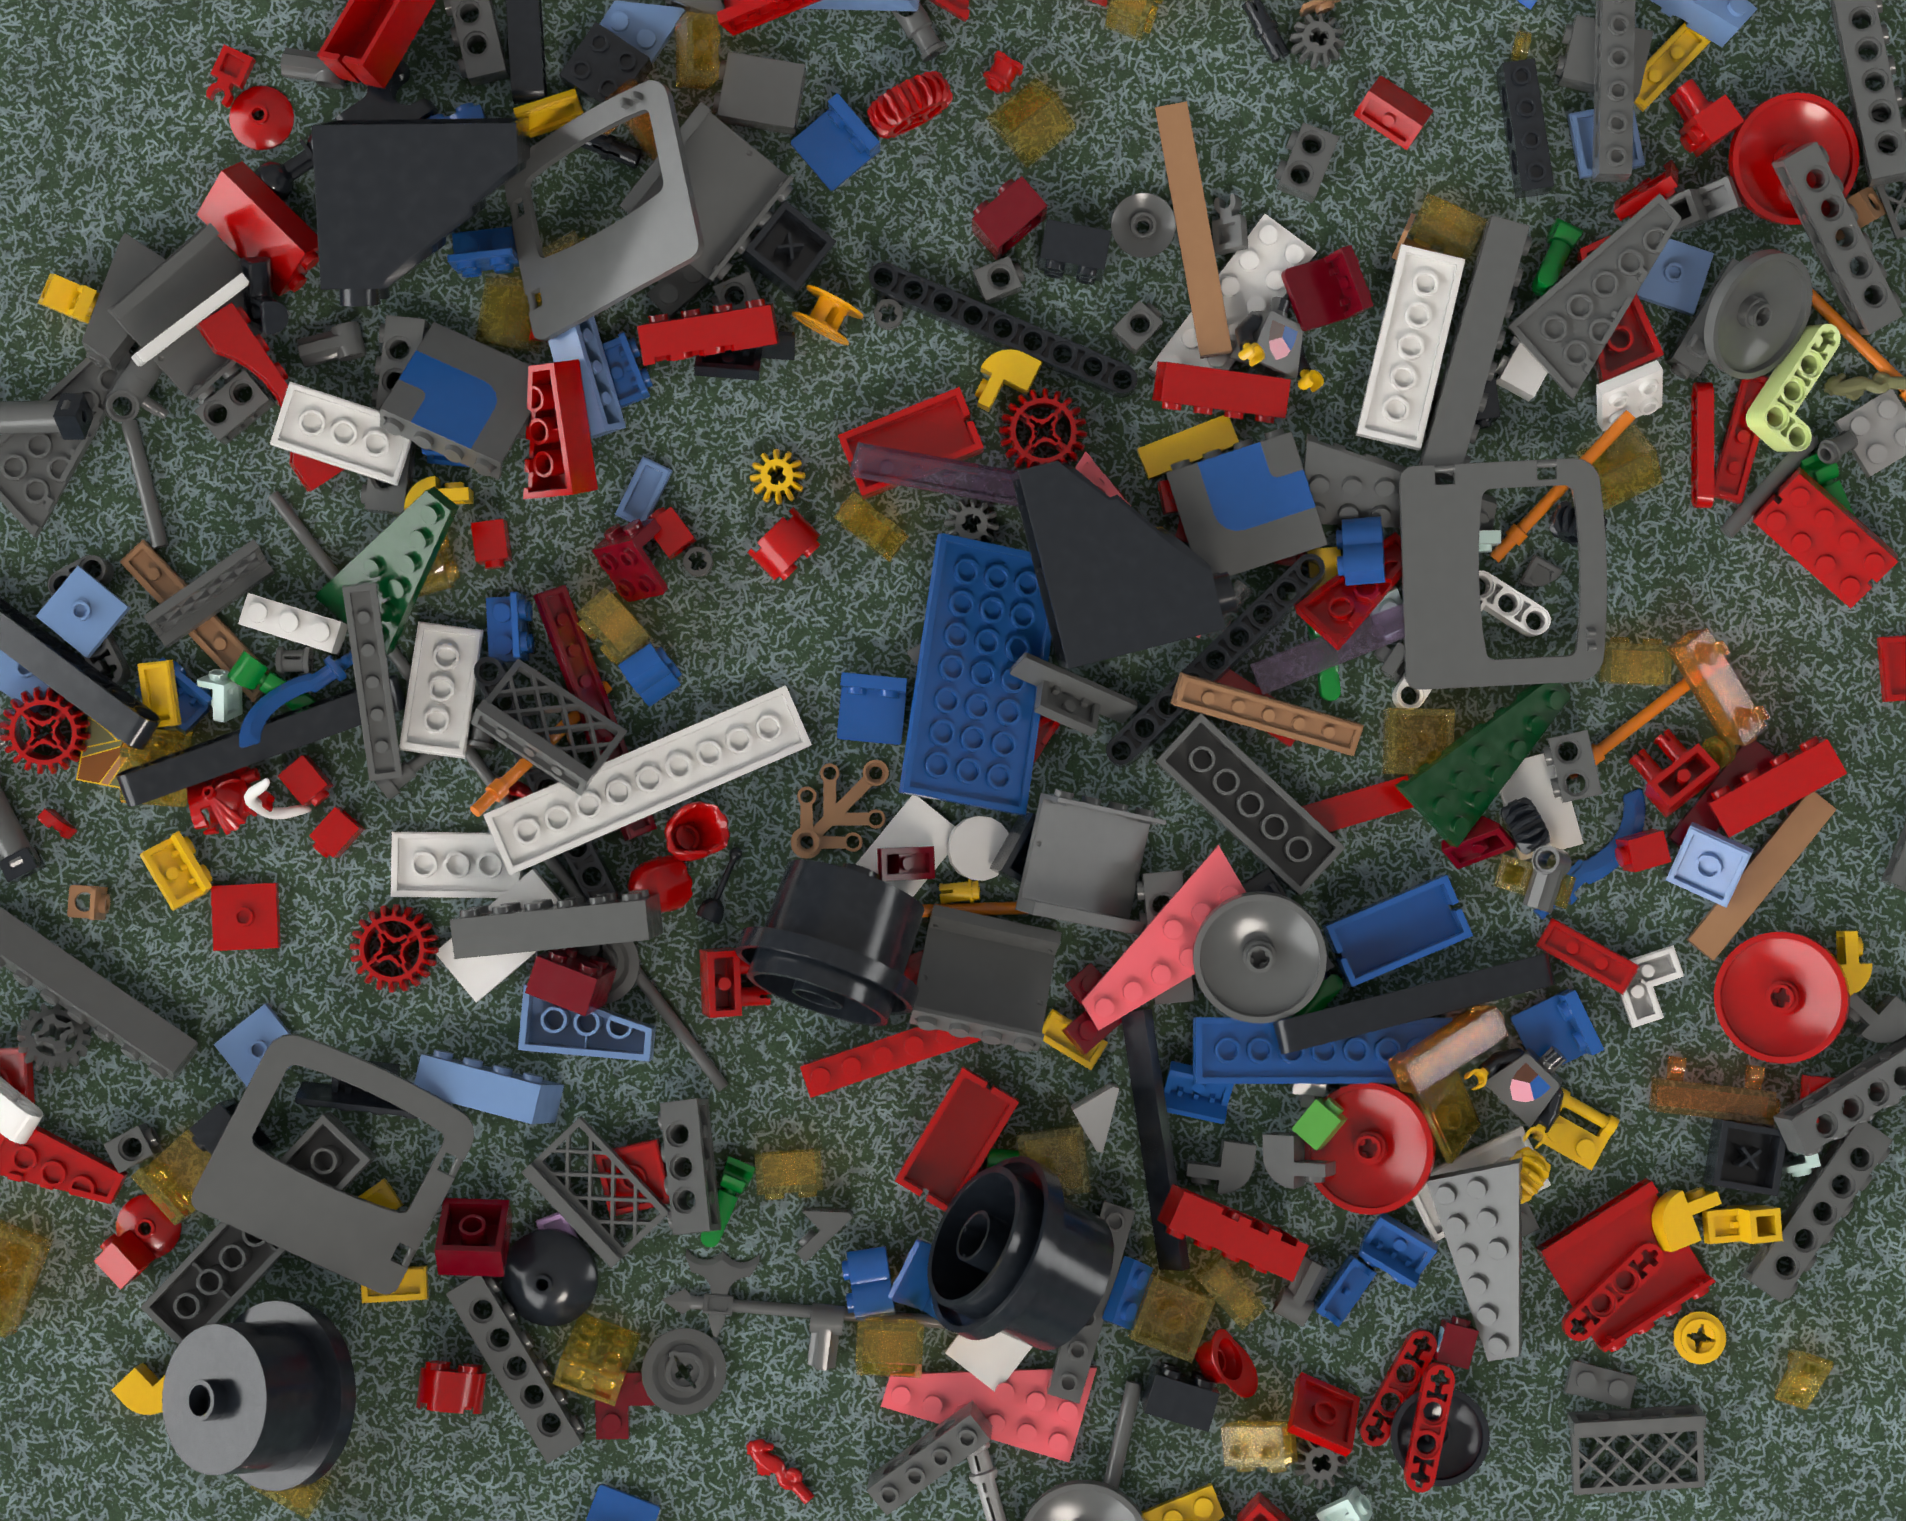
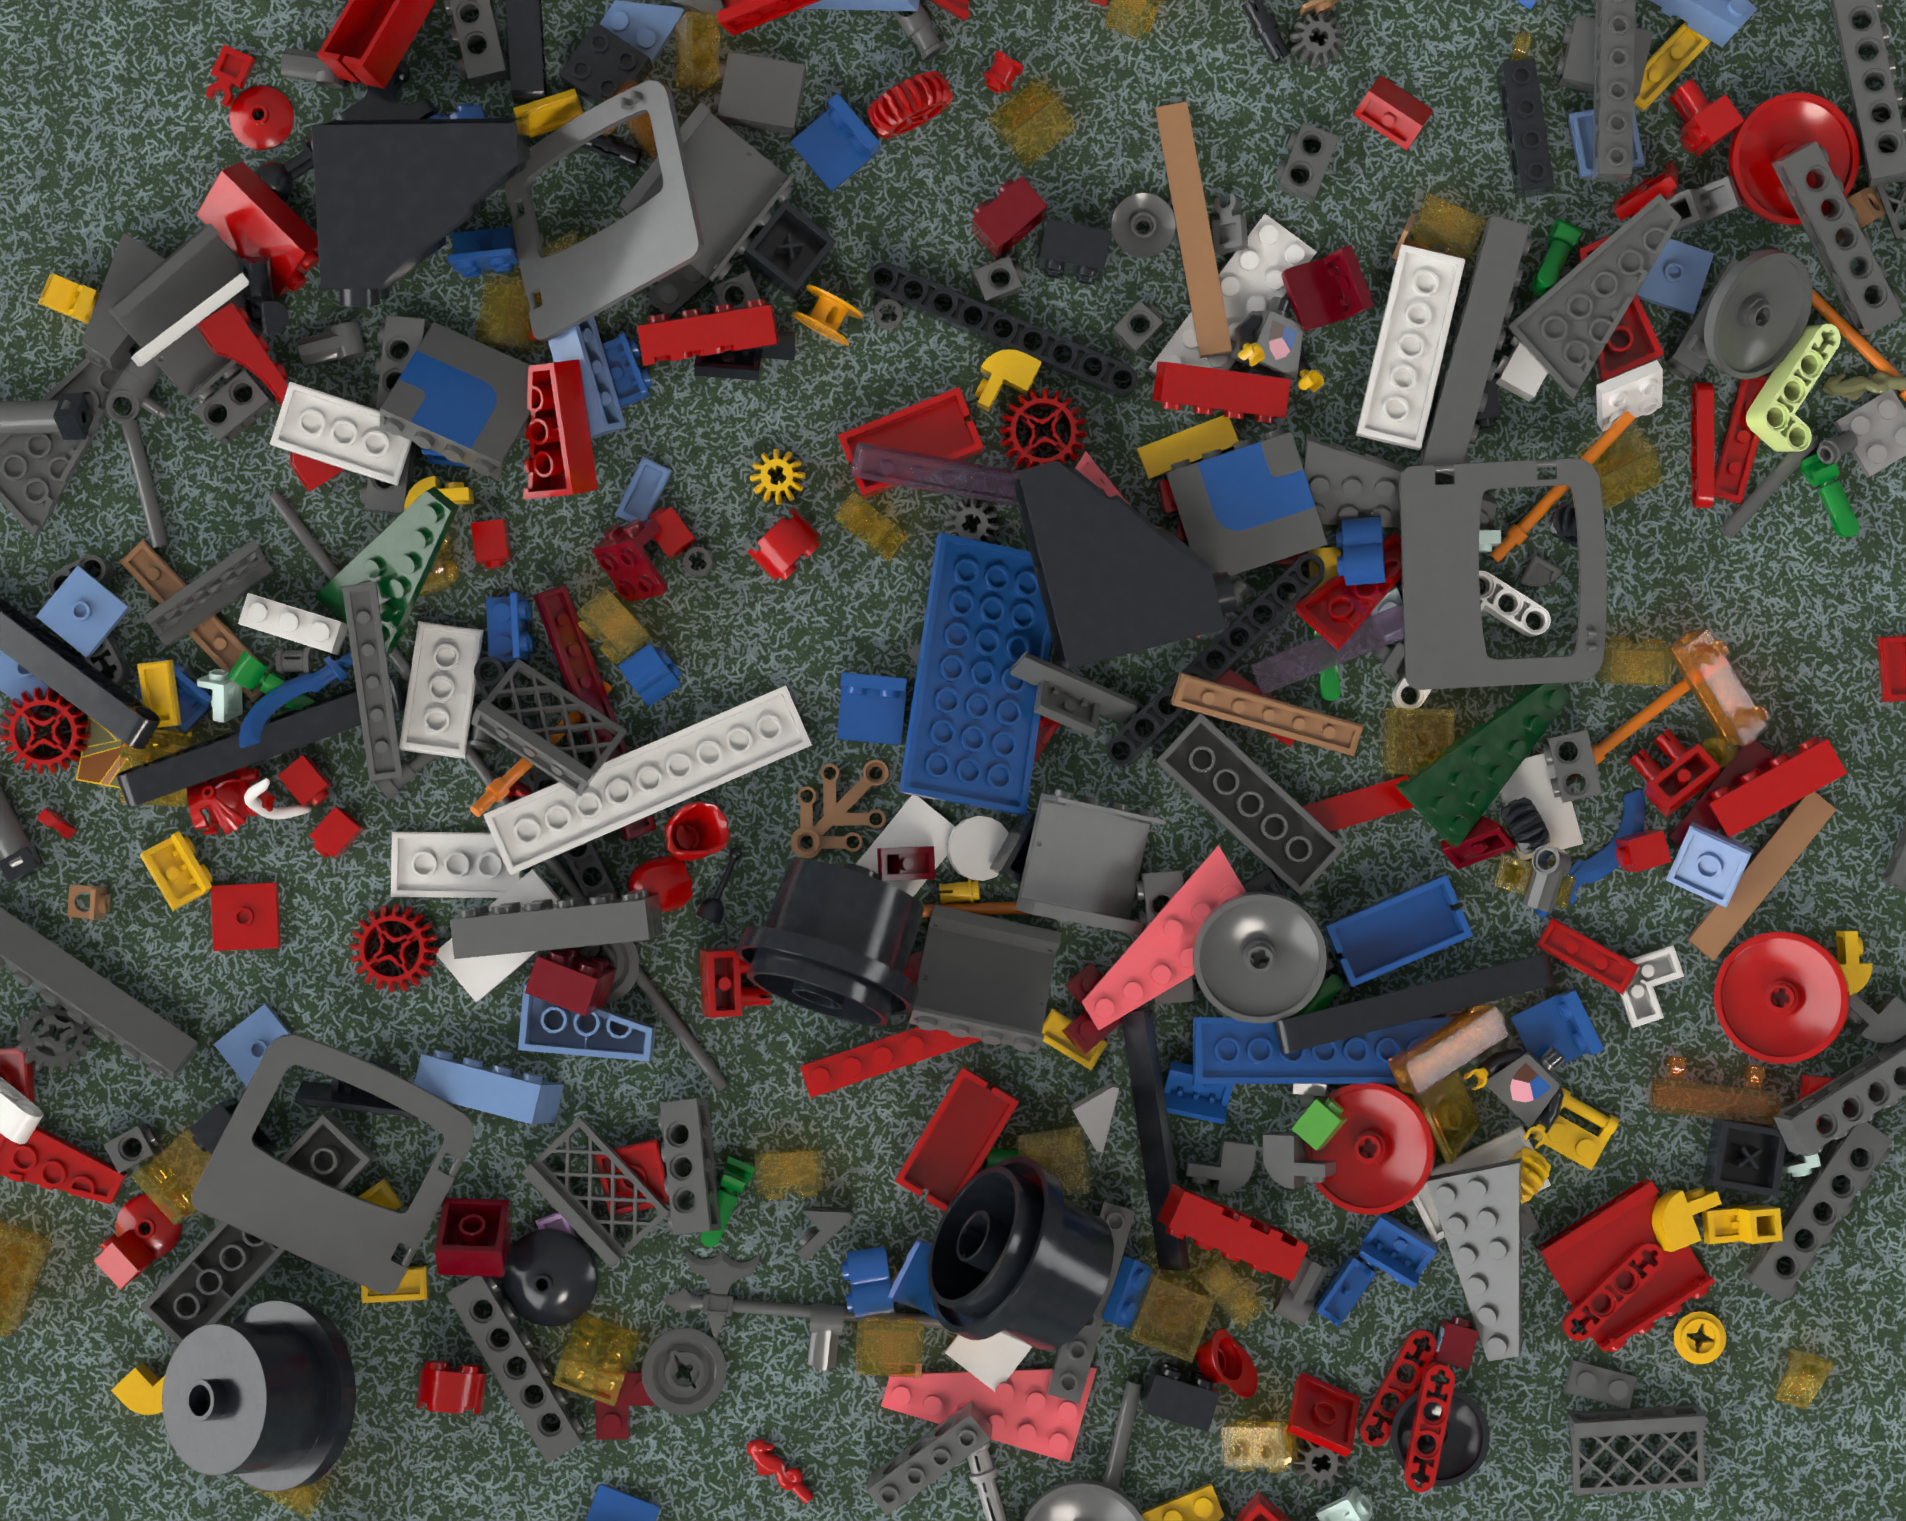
red piece [1753,467,1898,609] -> none

